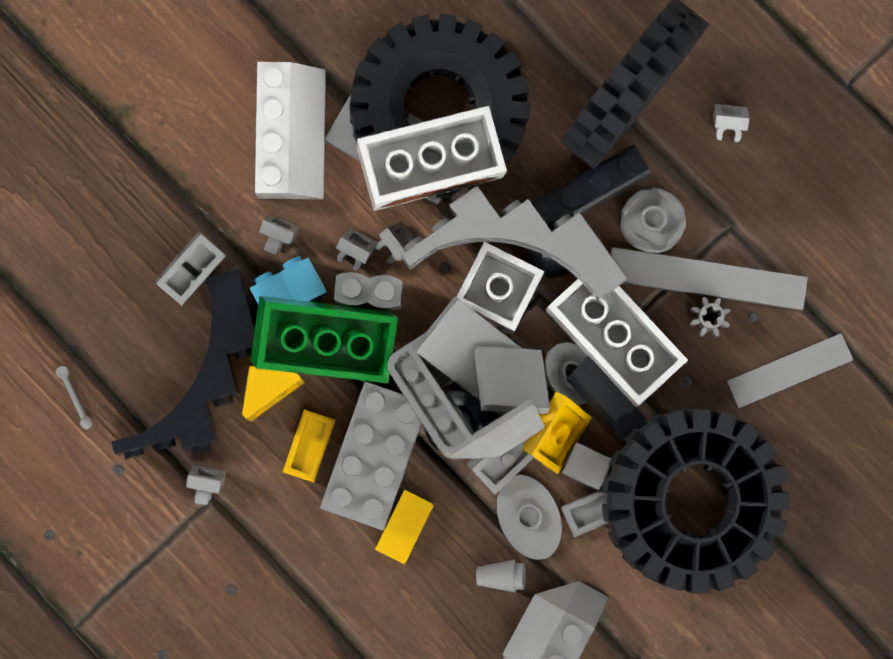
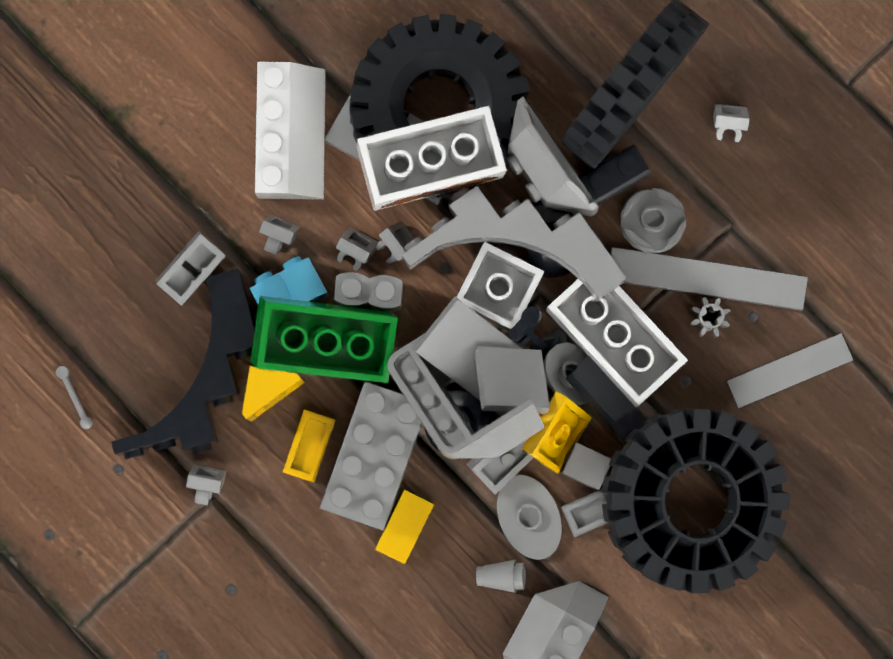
none -> light grey wedge [506,96,599,217]
none -> black piece [508,307,568,362]

